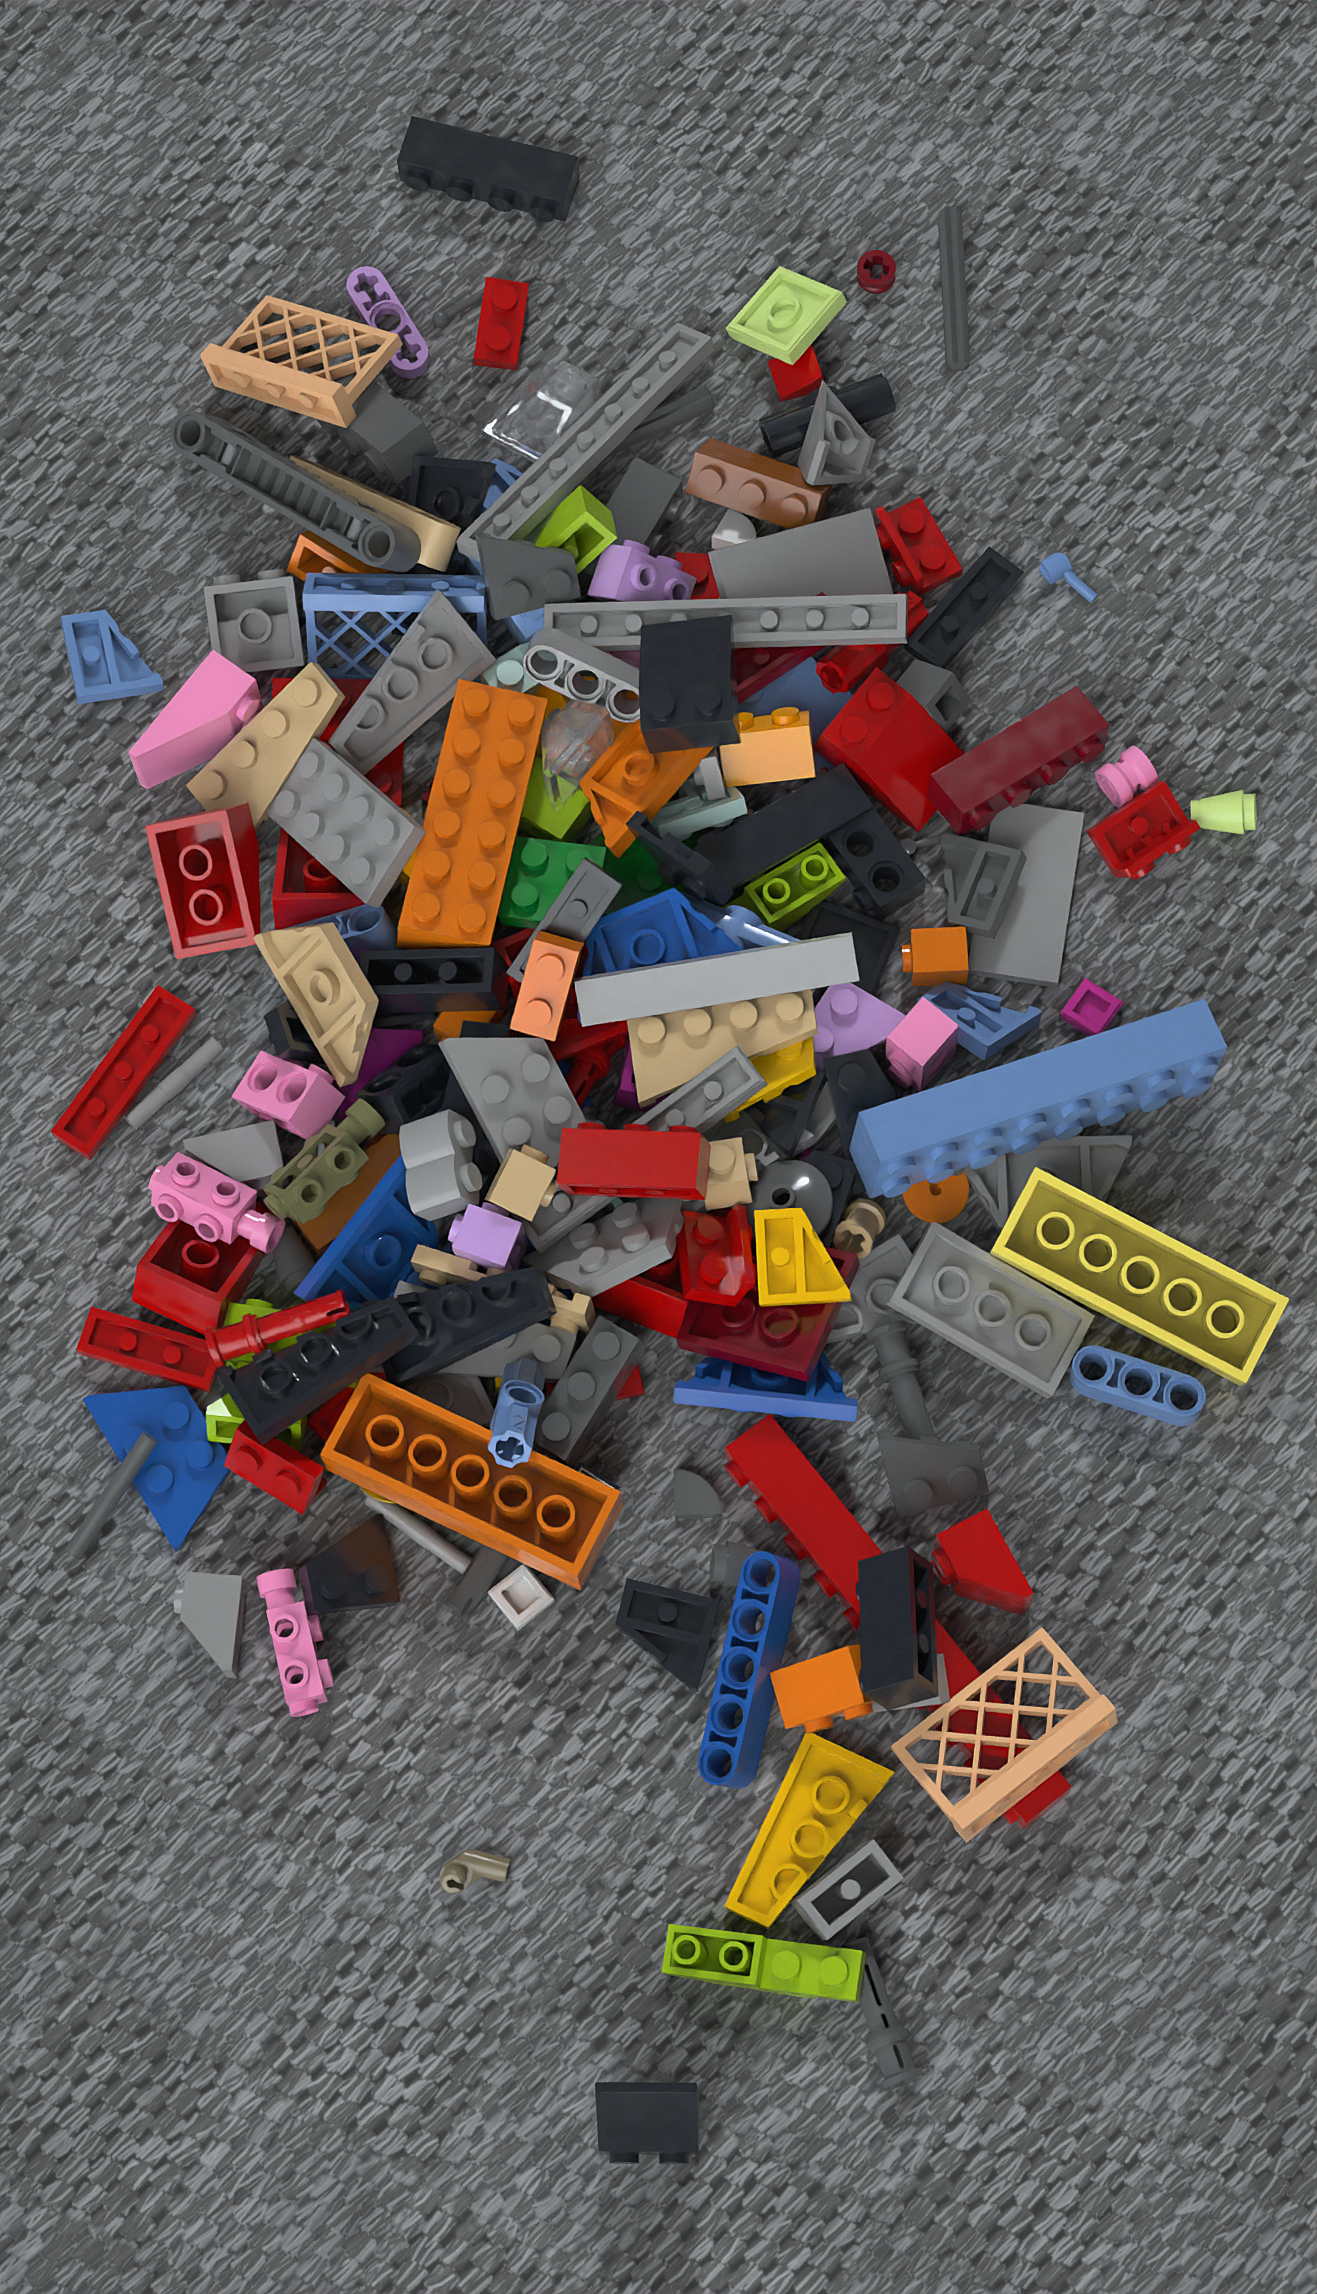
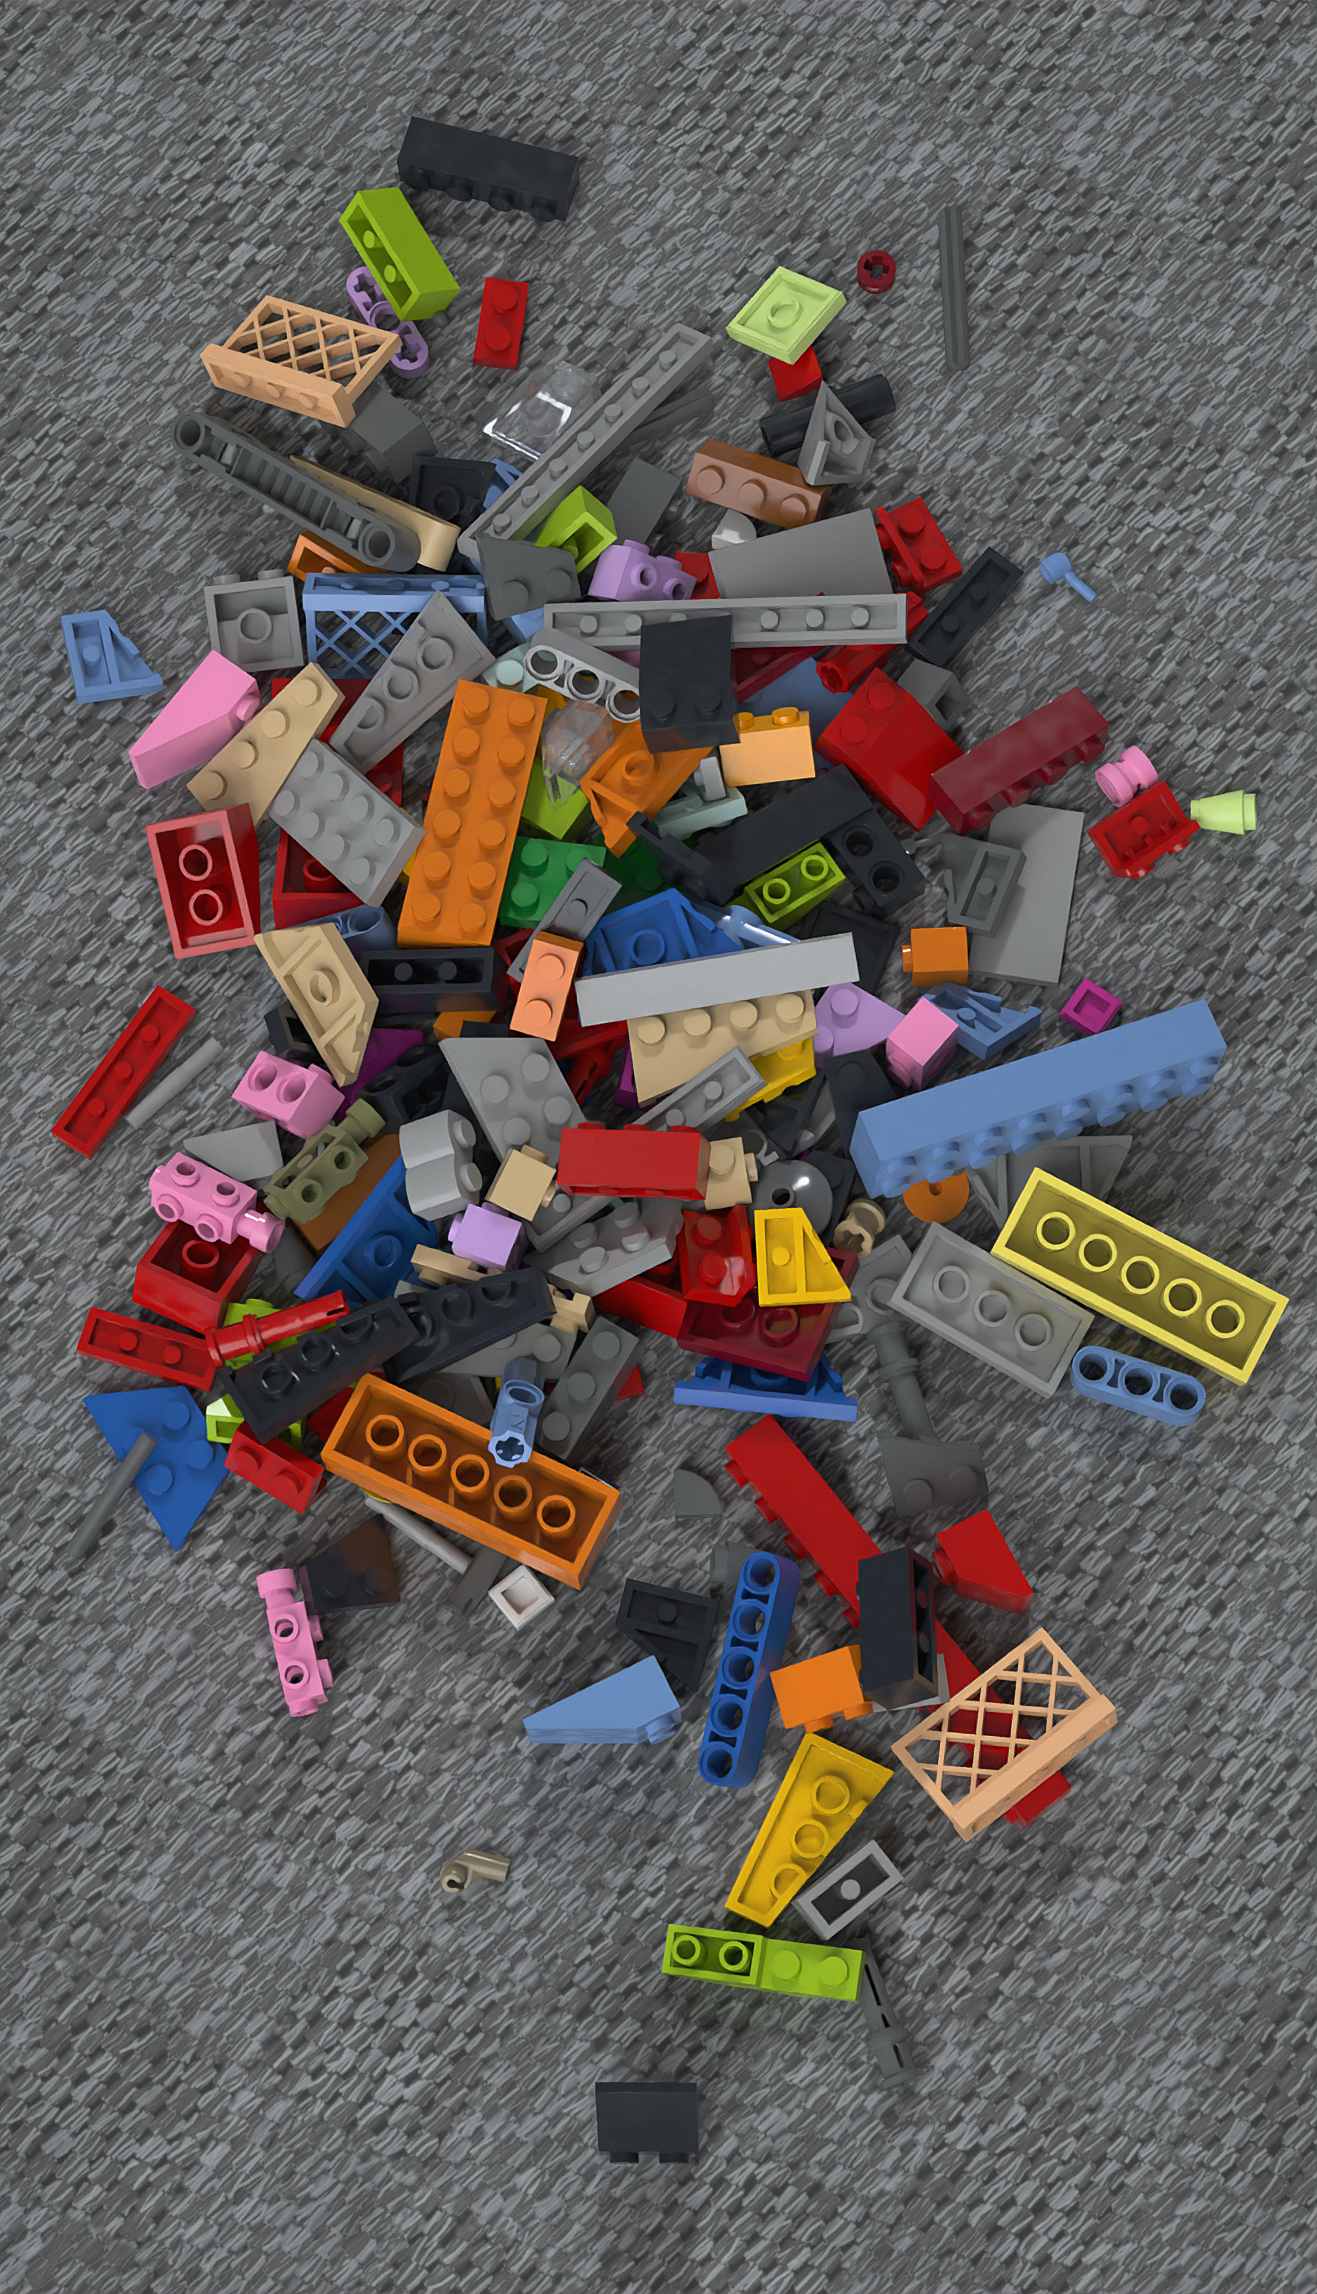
light grey slope [174,1571,248,1678] -> none
none -> lime brick [339,187,460,322]
none -> medium blue slope [522,1655,682,1745]

